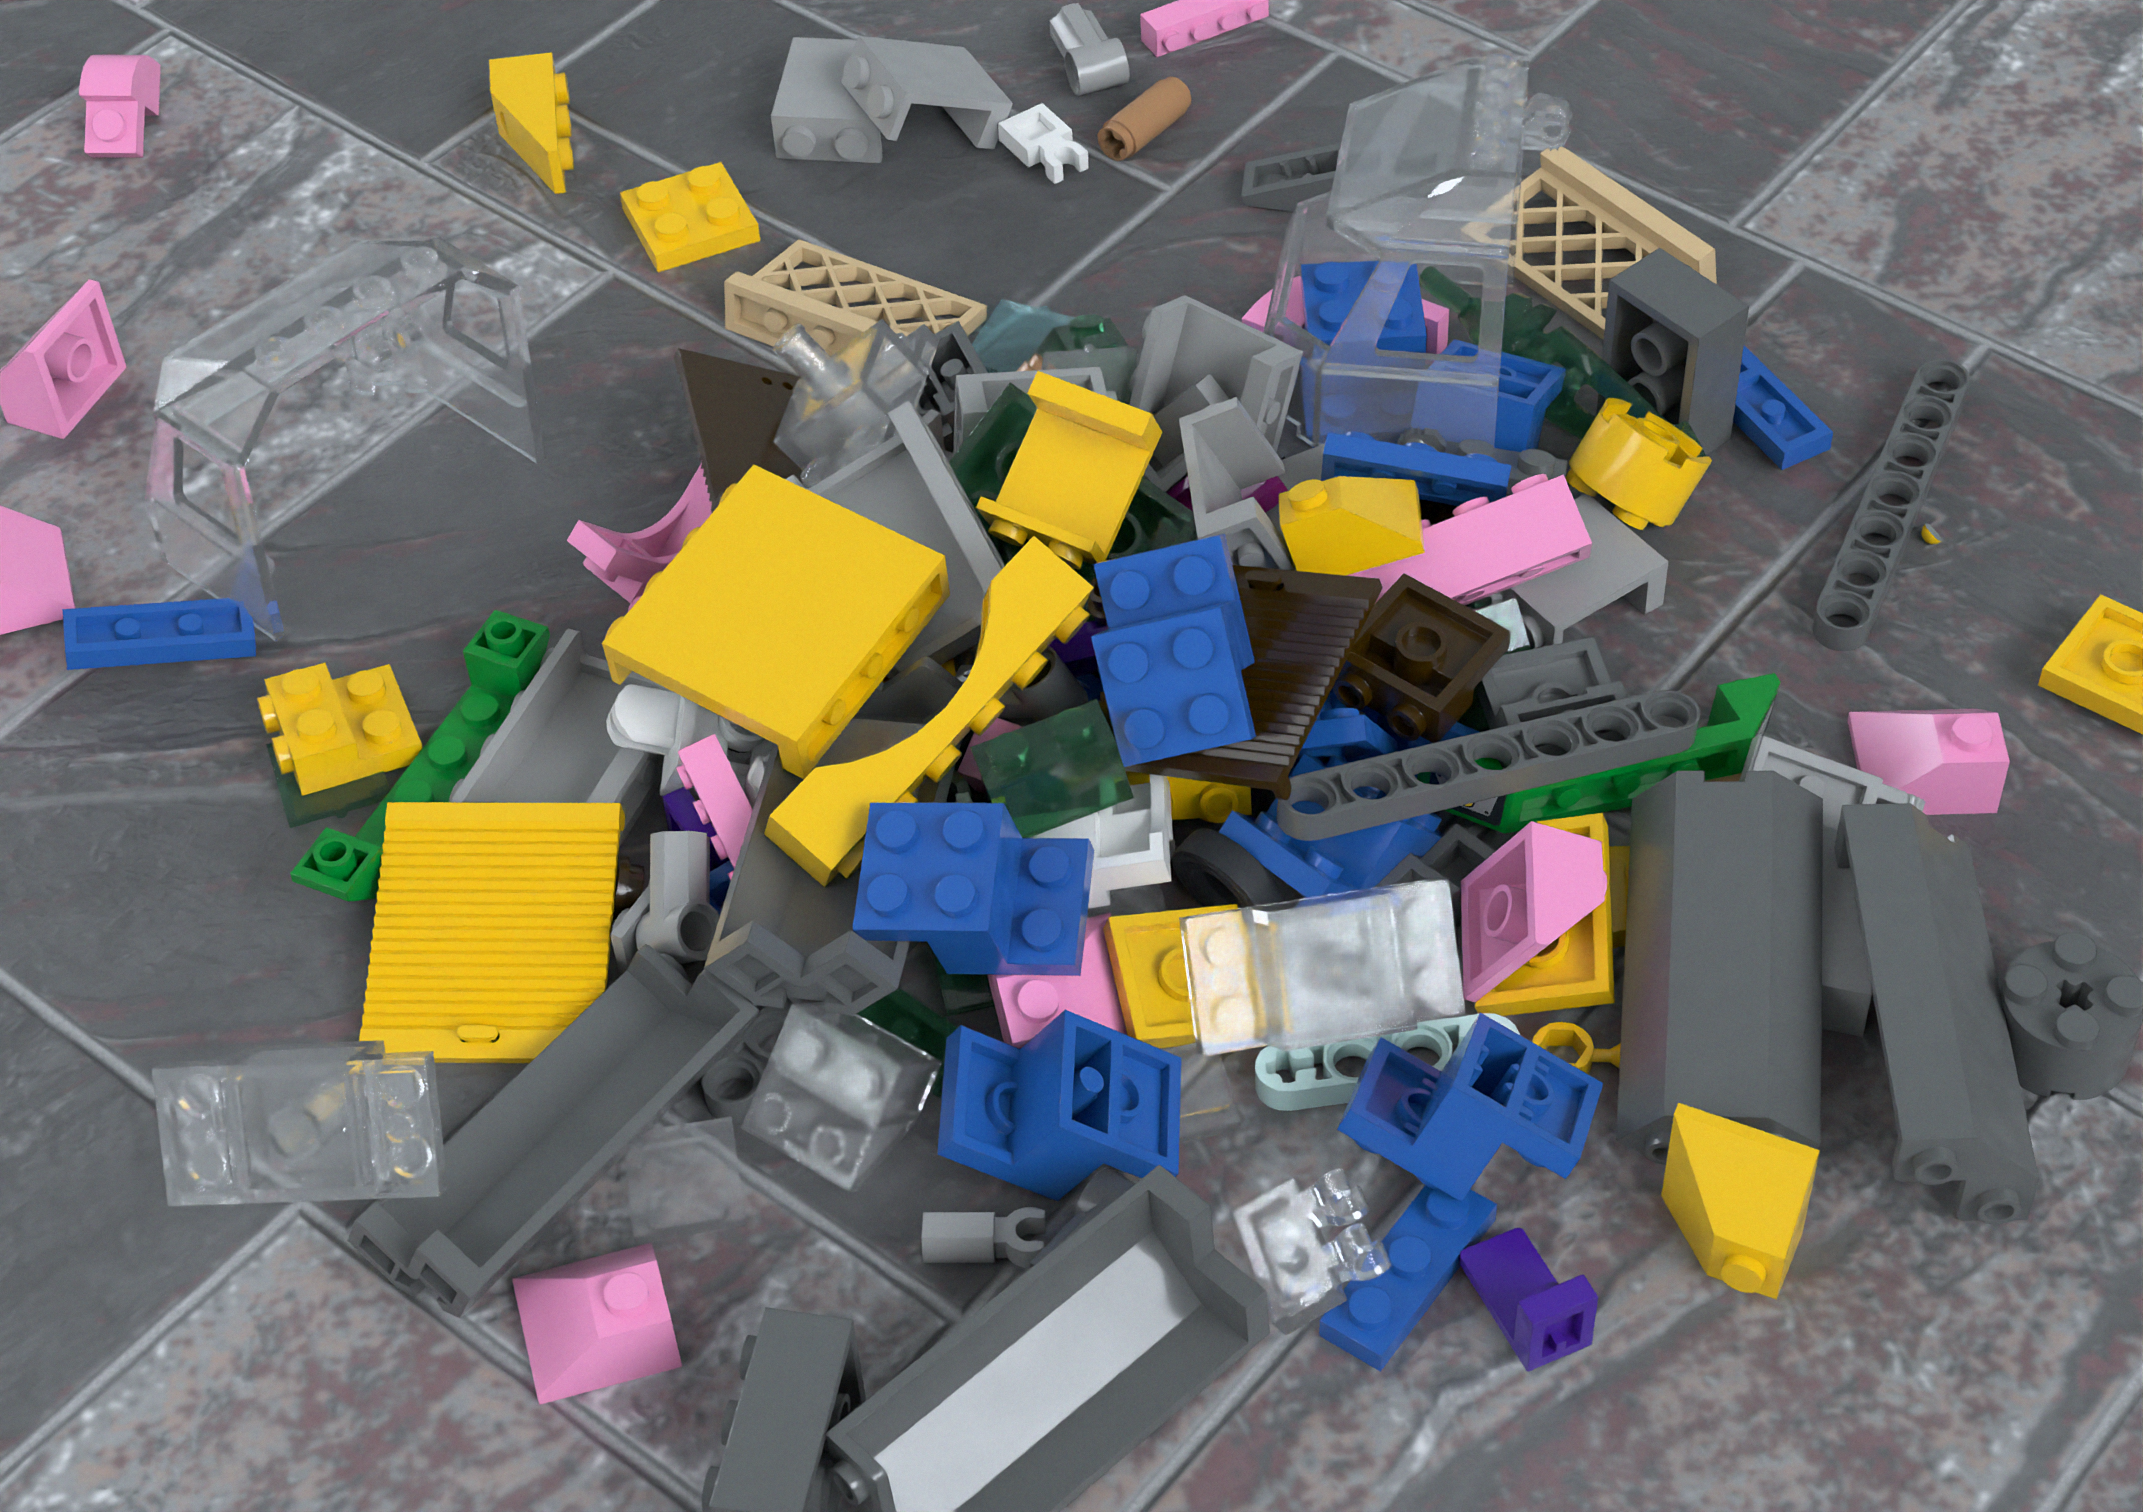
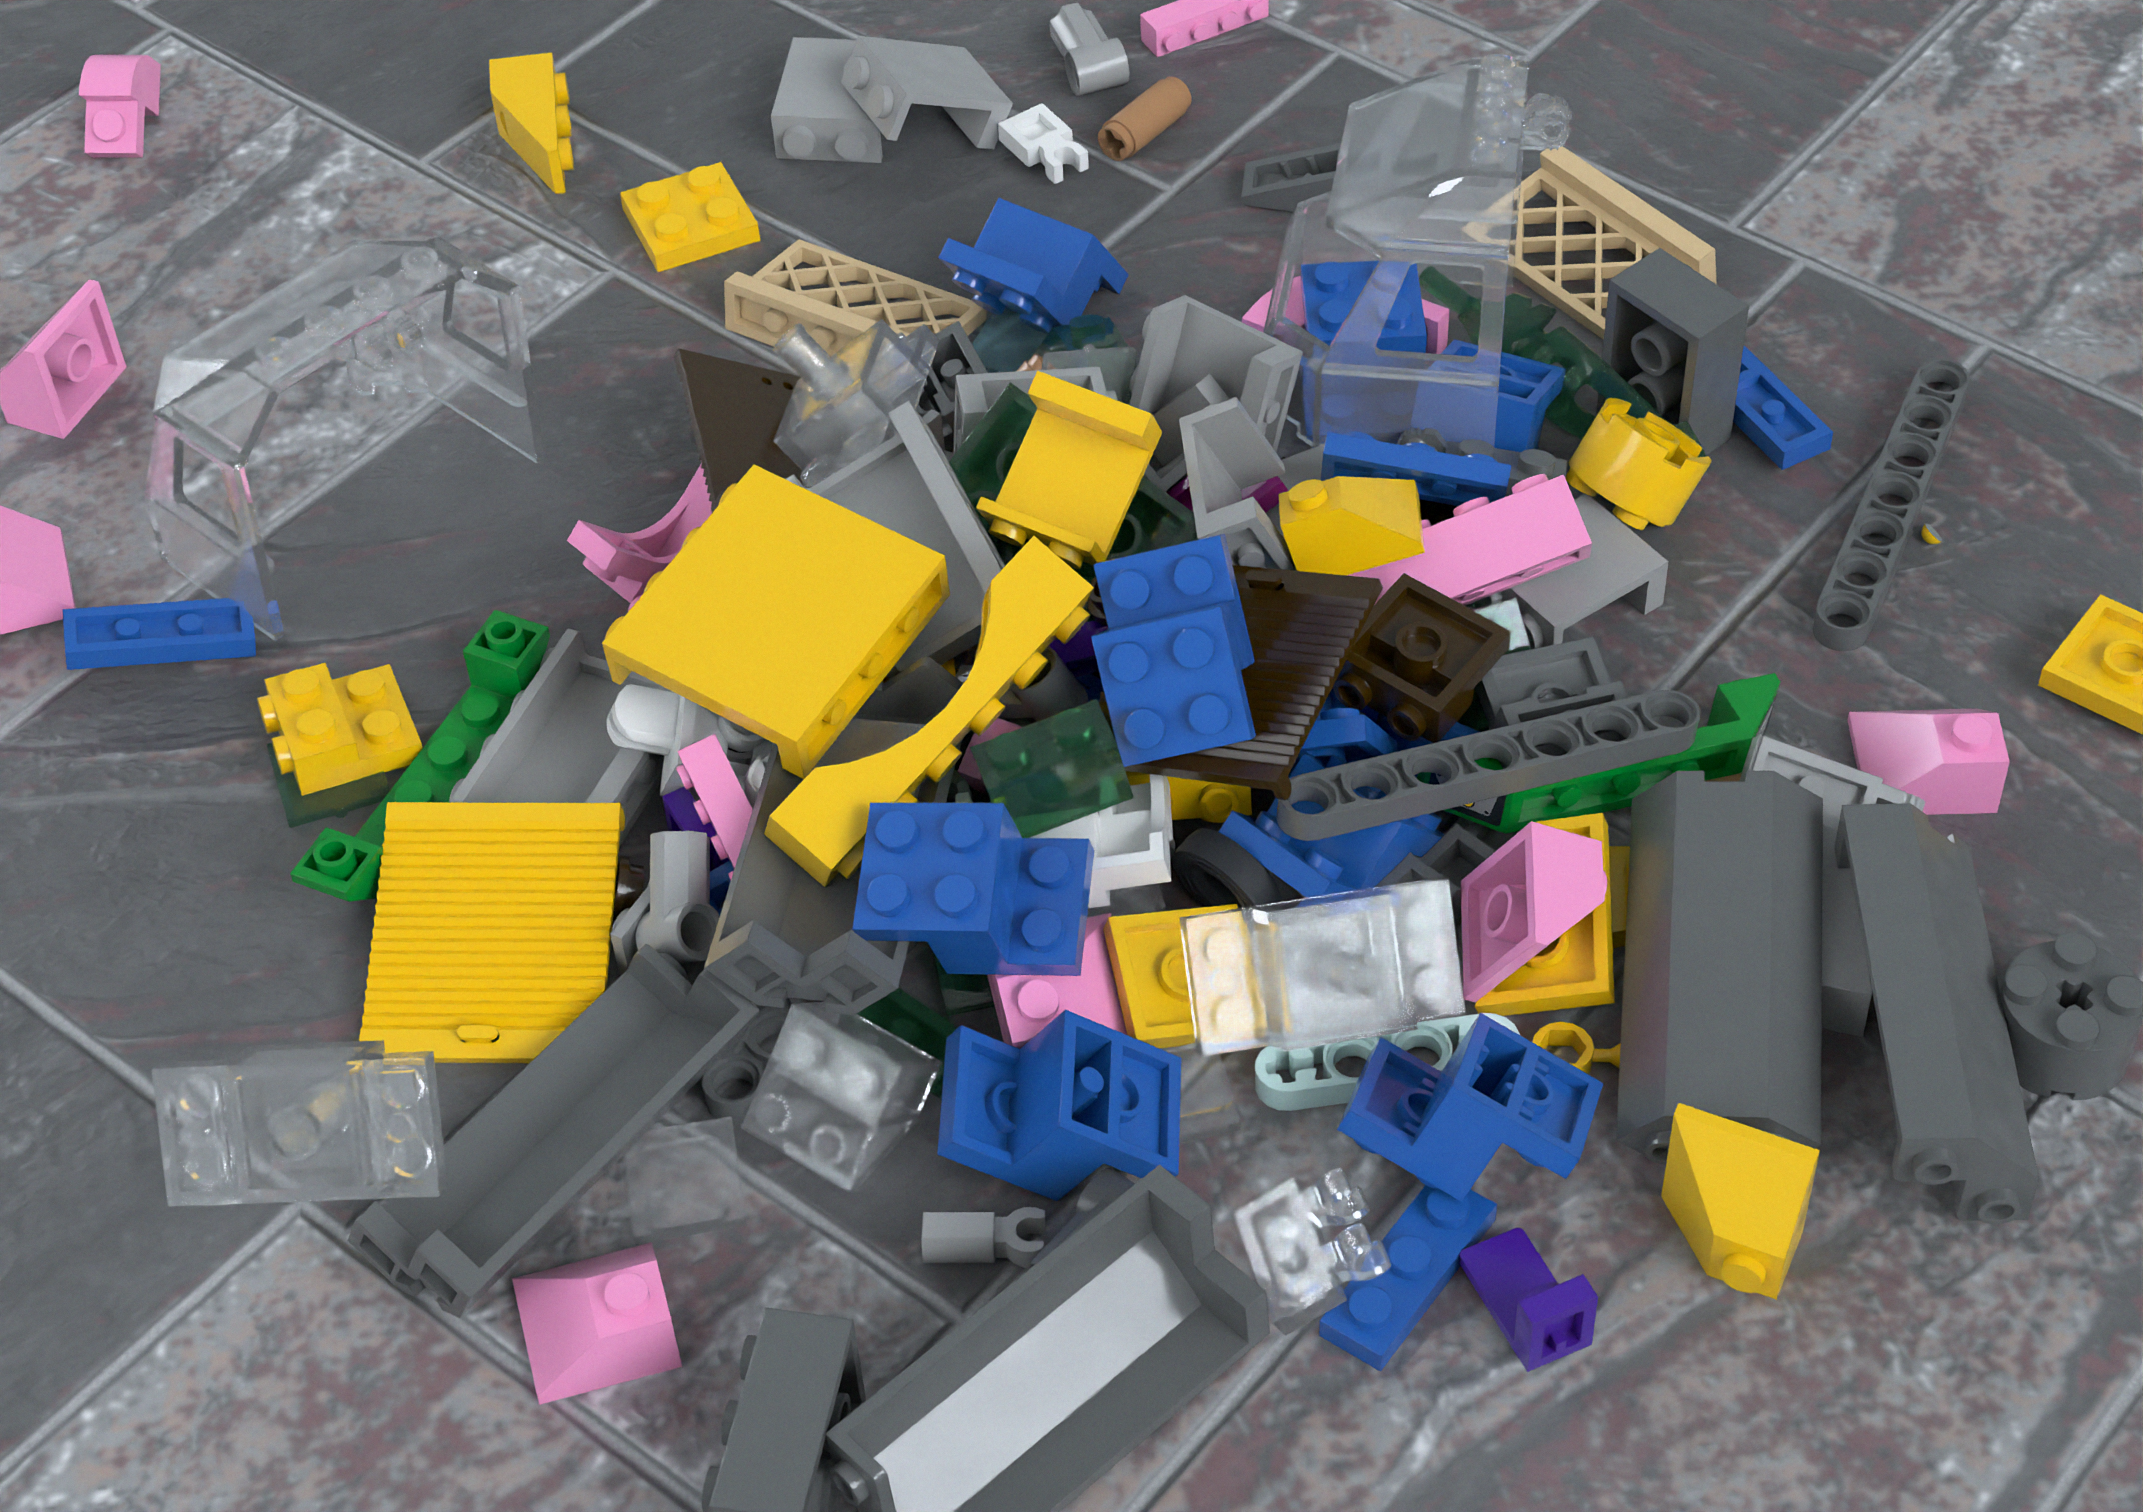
none -> blue bracket [938,198,1129,335]

